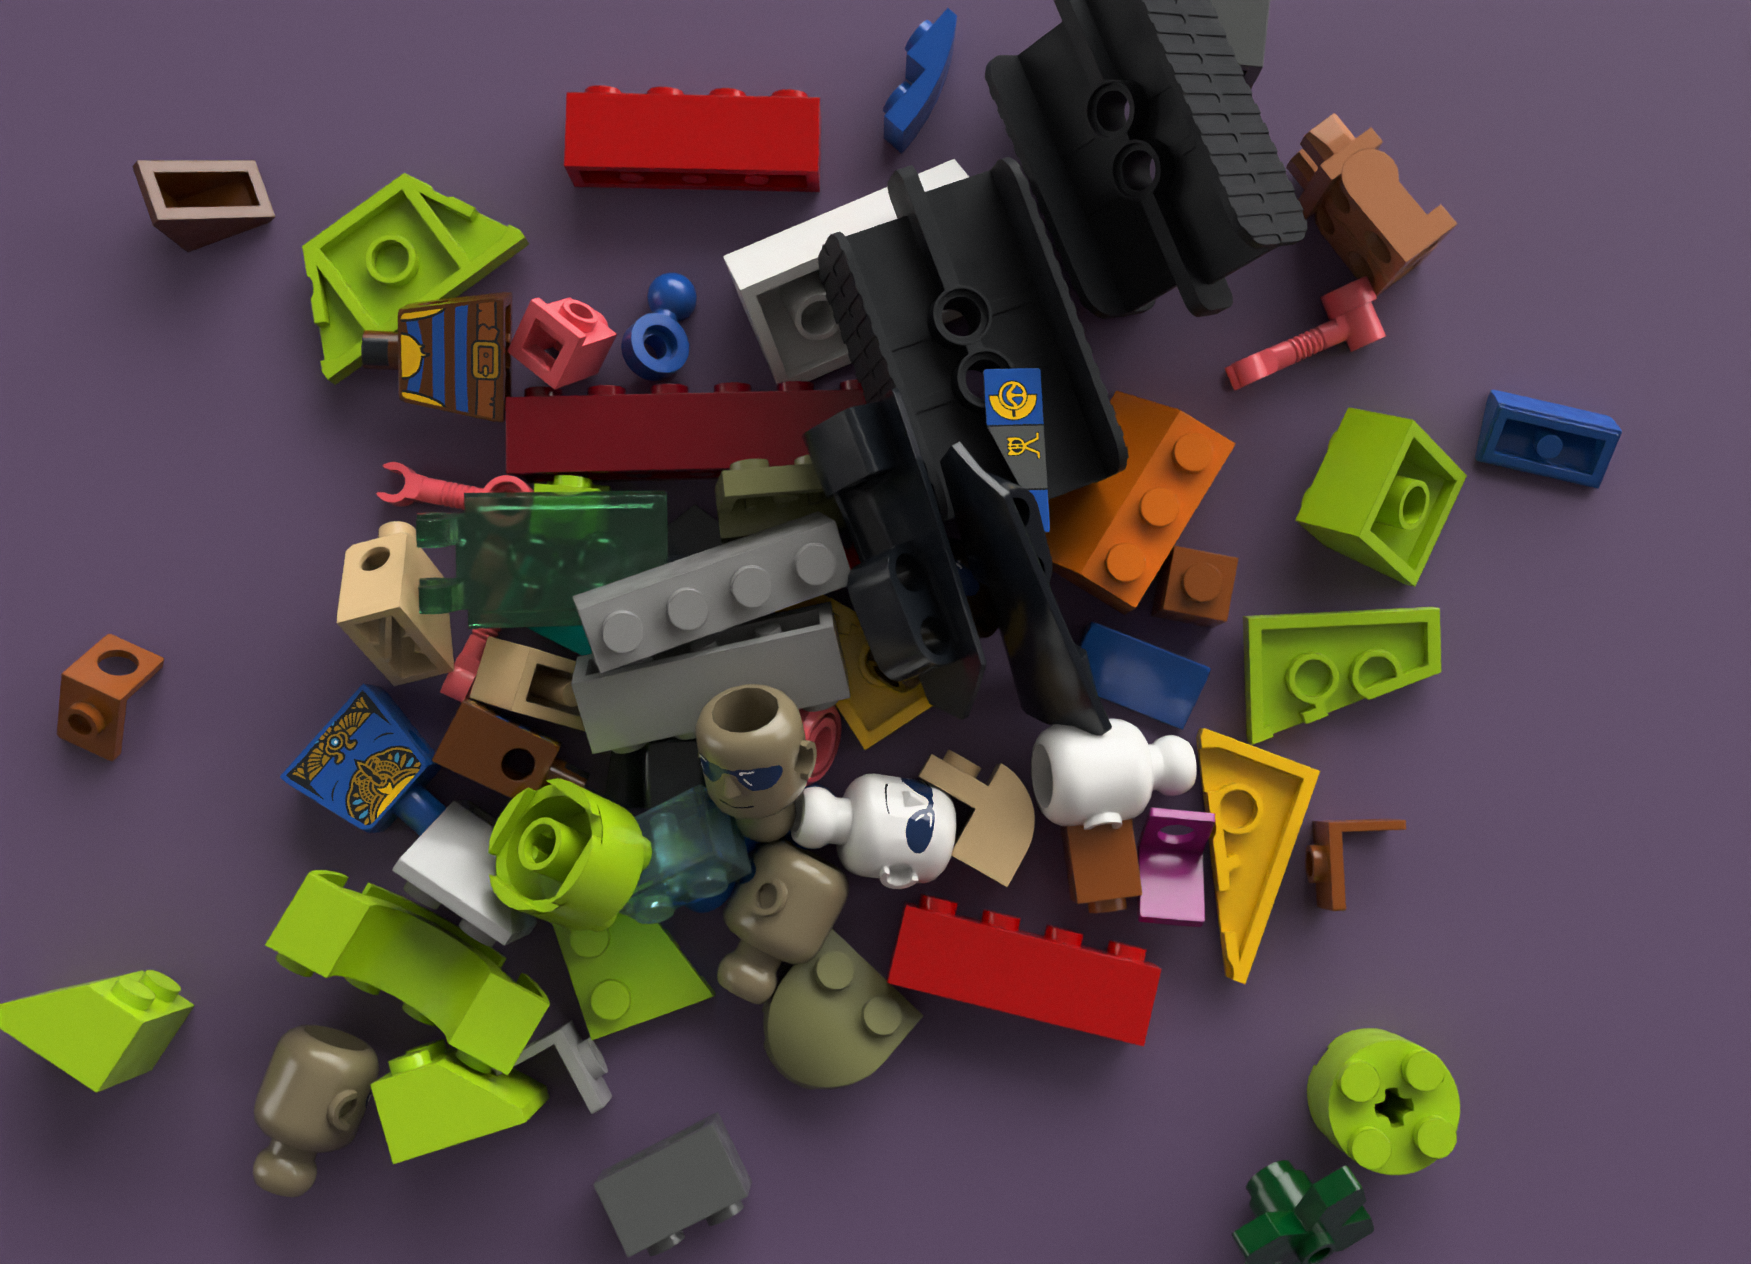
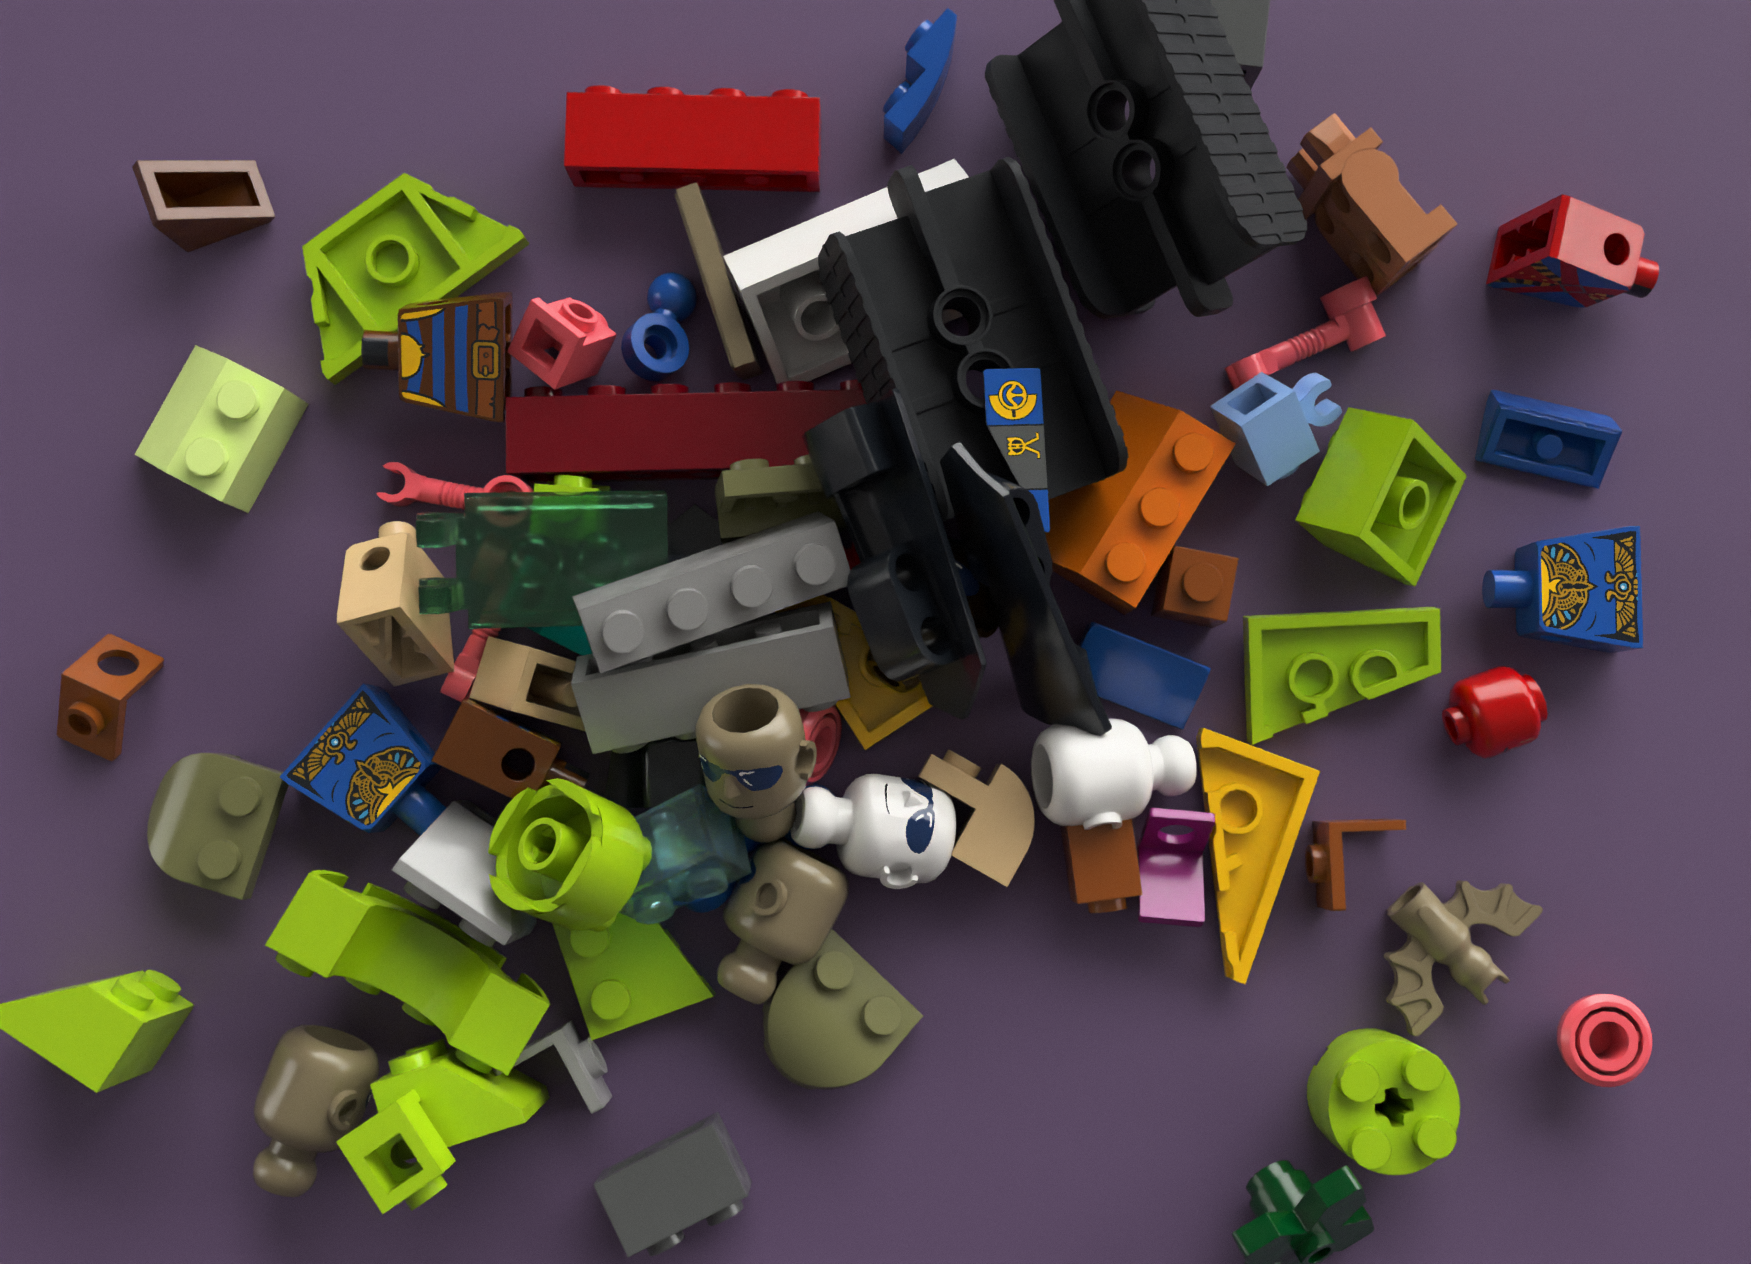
red brick [887,894,1162,1047] -> none
none -> yellowish green slope [135,345,309,513]
none -> olive slope [147,753,289,900]
none -> lime brick [336,1089,456,1214]
none -> dark tan tile [674,182,763,381]
none -> light blue brick [1210,372,1342,486]
none -> dark tan animal [1384,880,1543,1036]
none -> red head [1442,666,1548,759]
none -> torso [1482,526,1643,653]
none -> red torso [1486,194,1659,308]
none -> coral brick [1557,994,1652,1087]

